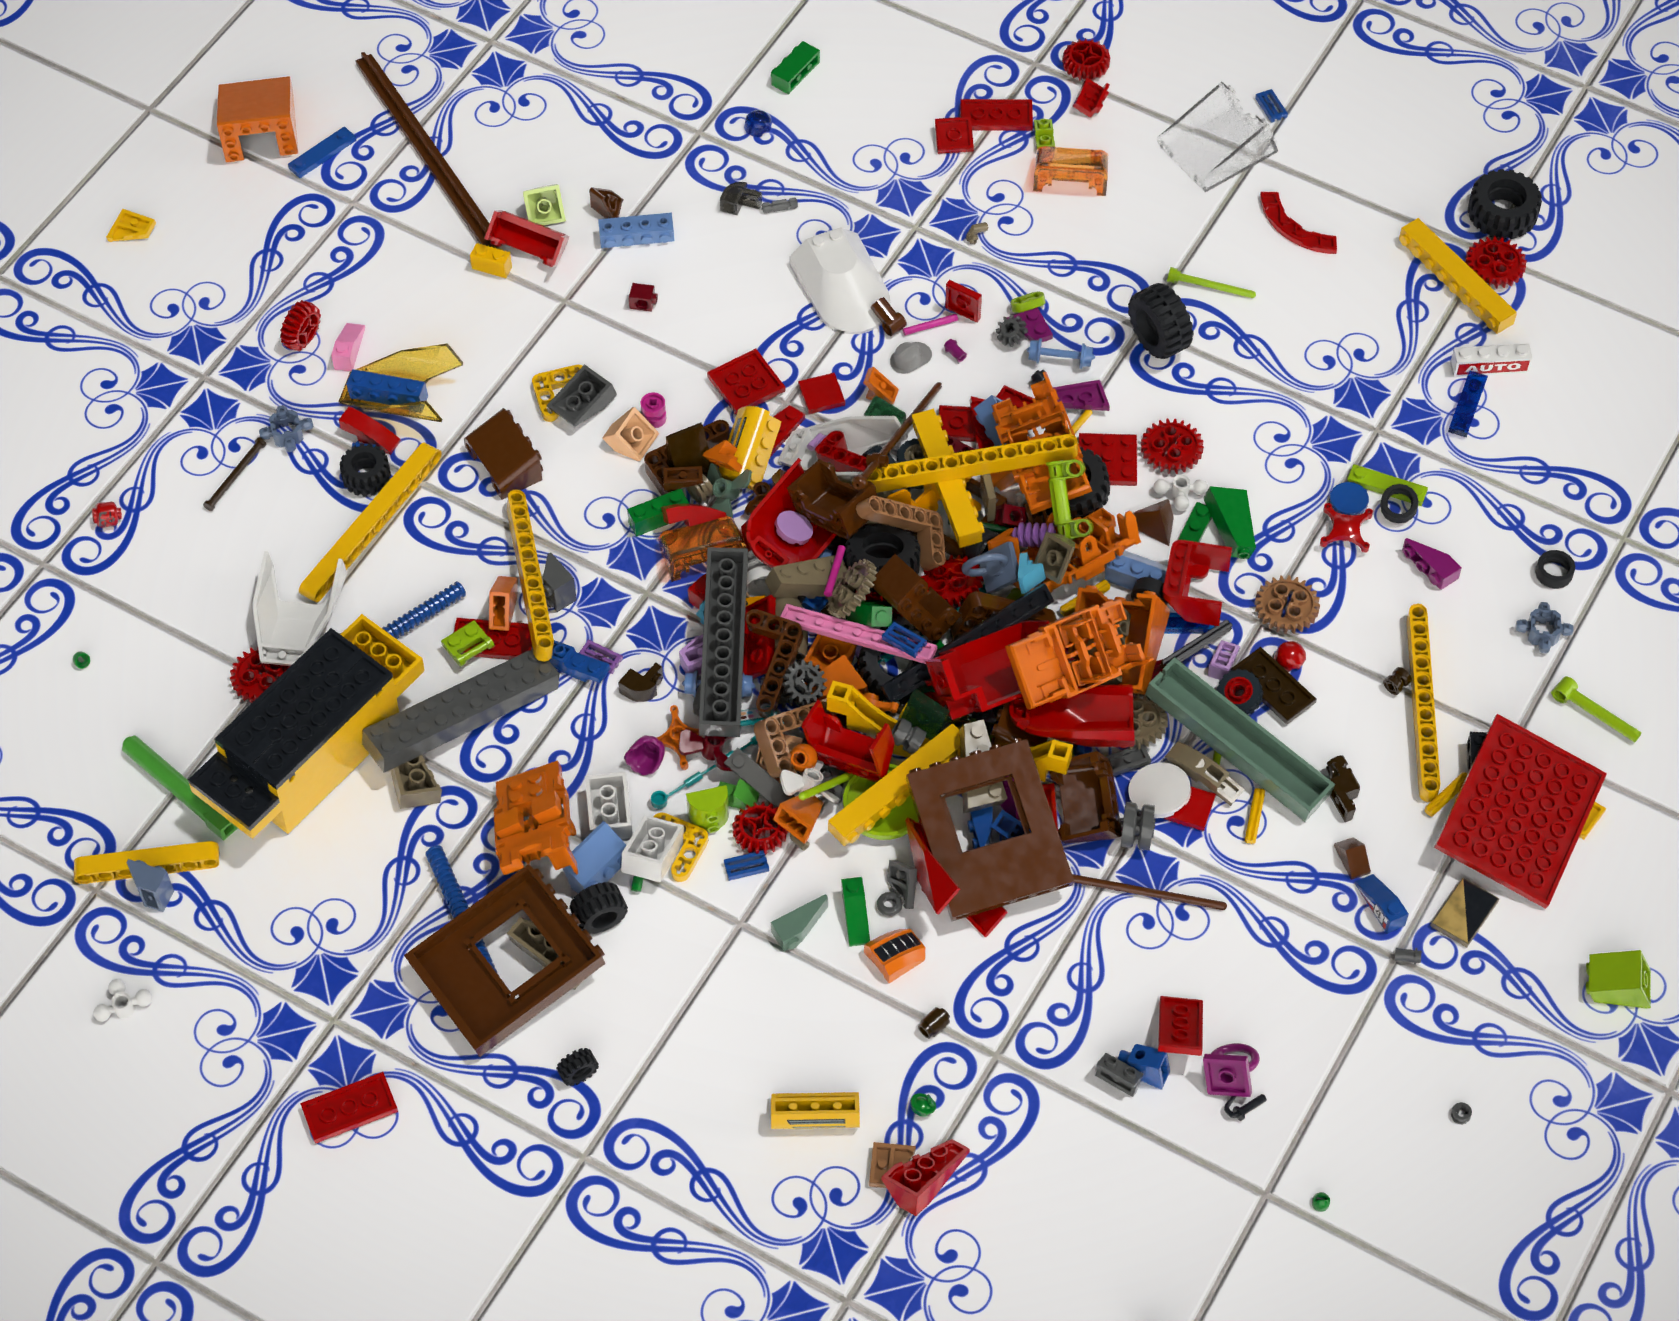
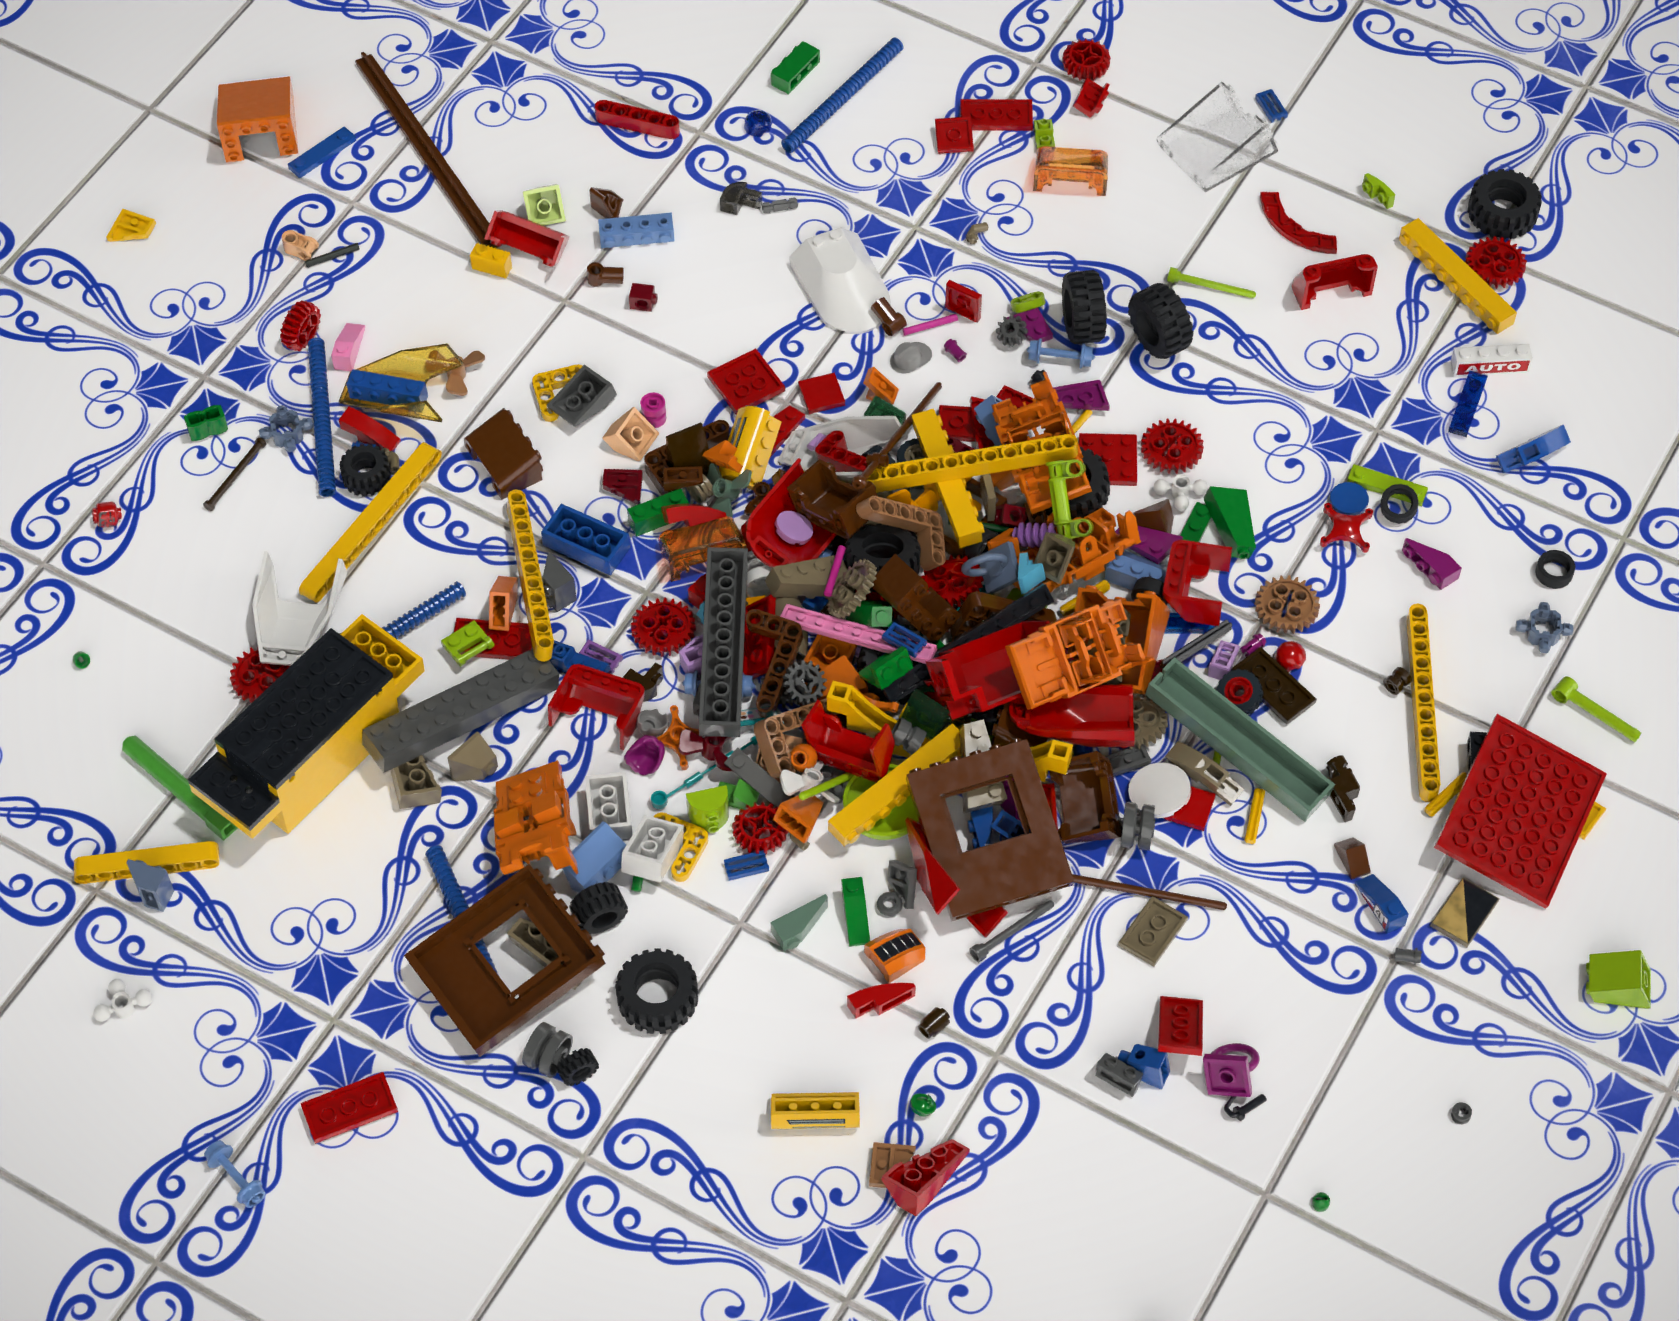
none -> green brick [184,405,228,441]
none -> medium blue piece [204,1140,266,1208]
none -> light nougat piece [282,230,319,261]
none -> pearl dark grey bar [305,243,360,268]
none -> blue piece [308,338,336,497]
none -> dark tan arm [382,448,400,473]
none -> medium nougat piece [425,349,485,396]
none -> dark tan slope [447,732,498,781]
none -> dark grey wheel [522,1022,573,1078]
none -> blue brick [541,503,631,576]
none -> red windscreen [548,664,645,751]
none -> reddish brown piece [587,262,624,287]
none -> red beam [594,100,680,140]
none -> dark red wing [602,469,643,505]
none -> black tyre [615,948,699,1034]
none -> red gear [631,597,696,657]
none -> light grey hair [636,709,669,737]
none -> blue piece [781,37,904,153]
none -> red slope [847,983,916,1019]
none -> green bracket [859,646,913,690]
none -> dark grey piece [969,900,1054,963]
none -> black tyre [1062,270,1107,344]
none -> magenta wing [1115,526,1183,565]
none -> dark tan tile [1118,896,1188,967]
none -> magenta pin [1240,633,1266,657]
none -> red windscreen [1292,254,1378,310]
none -> lime slope [1362,173,1395,209]
none -> blue slope [1495,424,1571,473]

